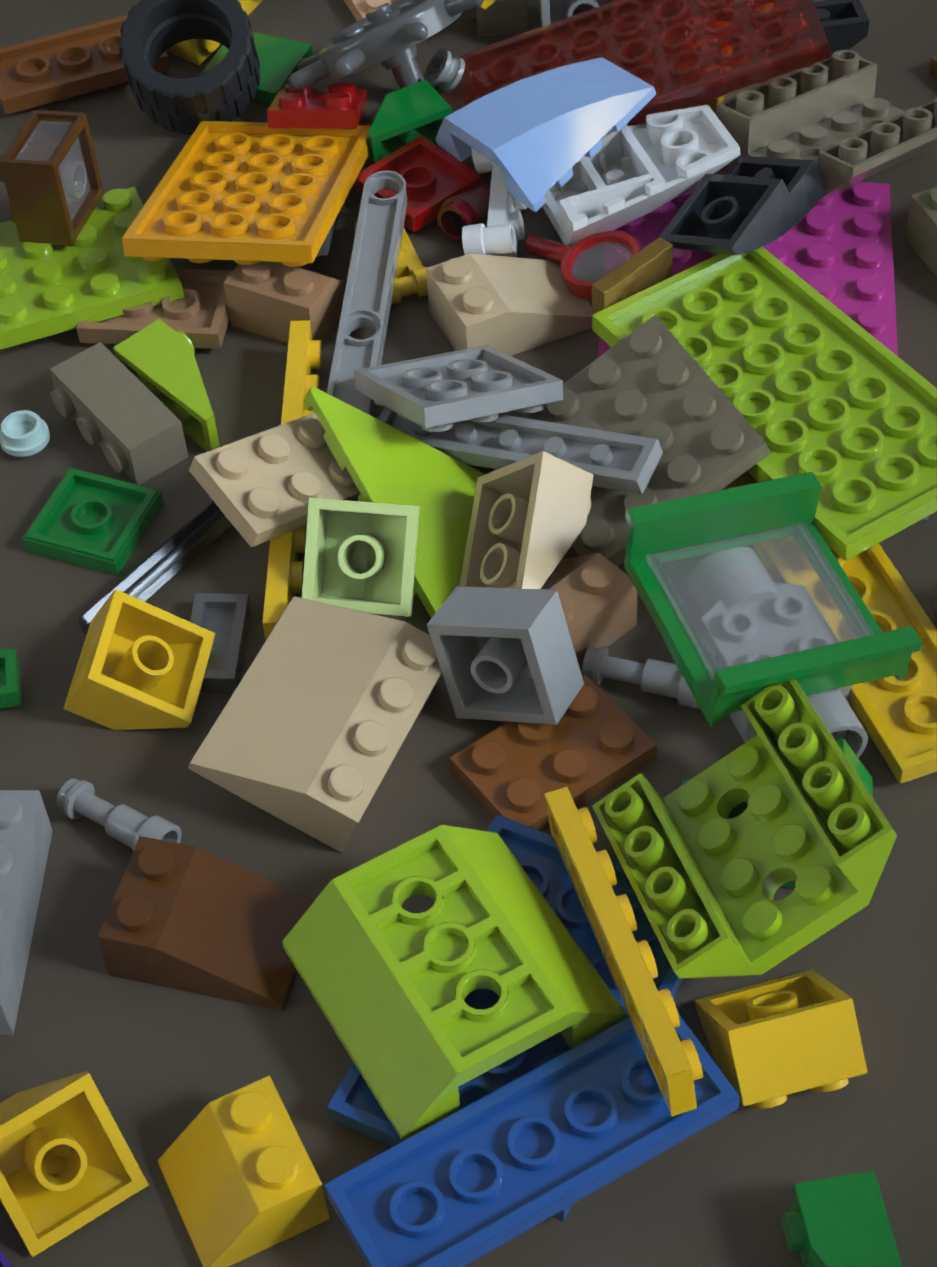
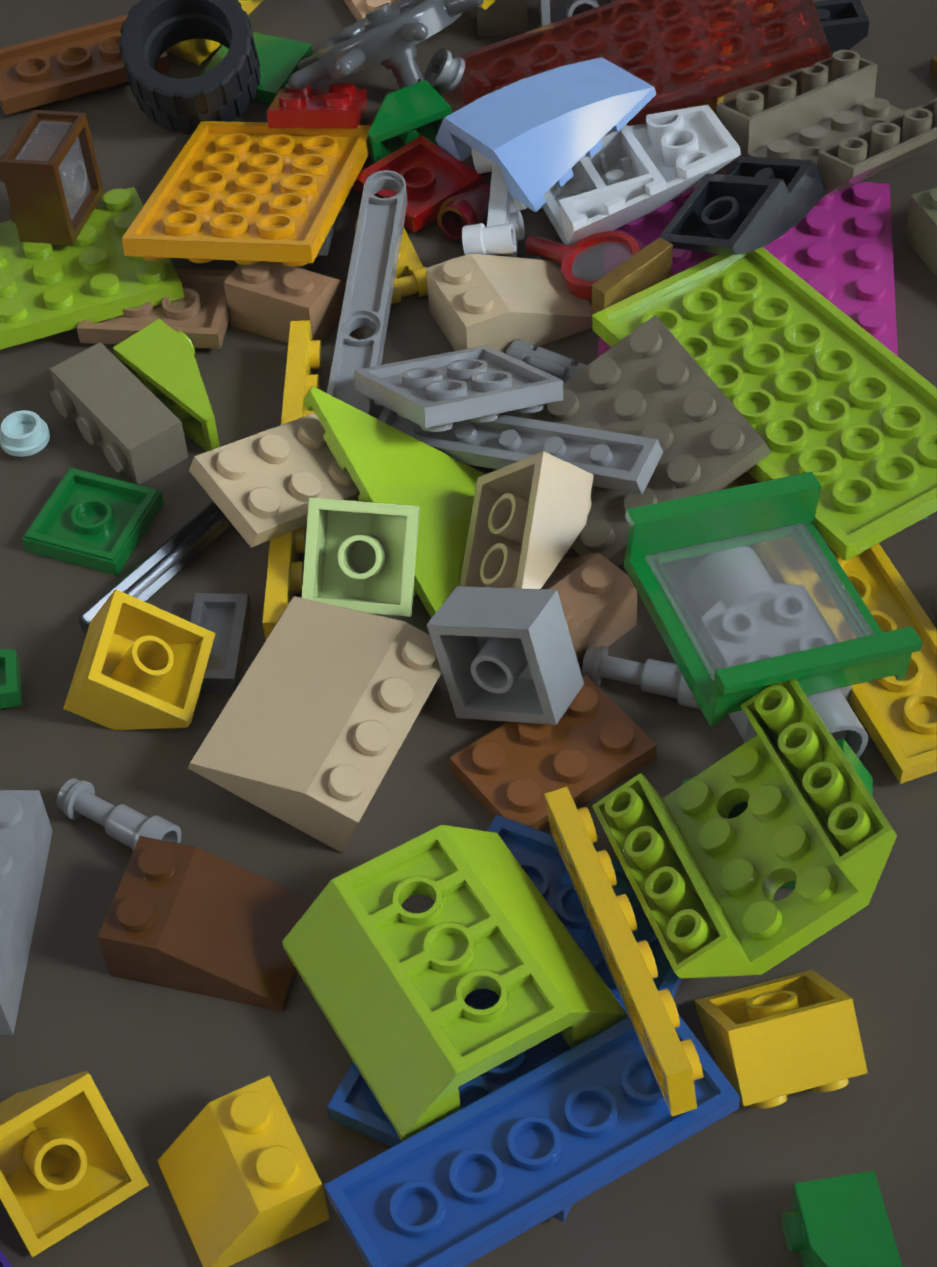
none -> light grey axle [506,339,588,384]

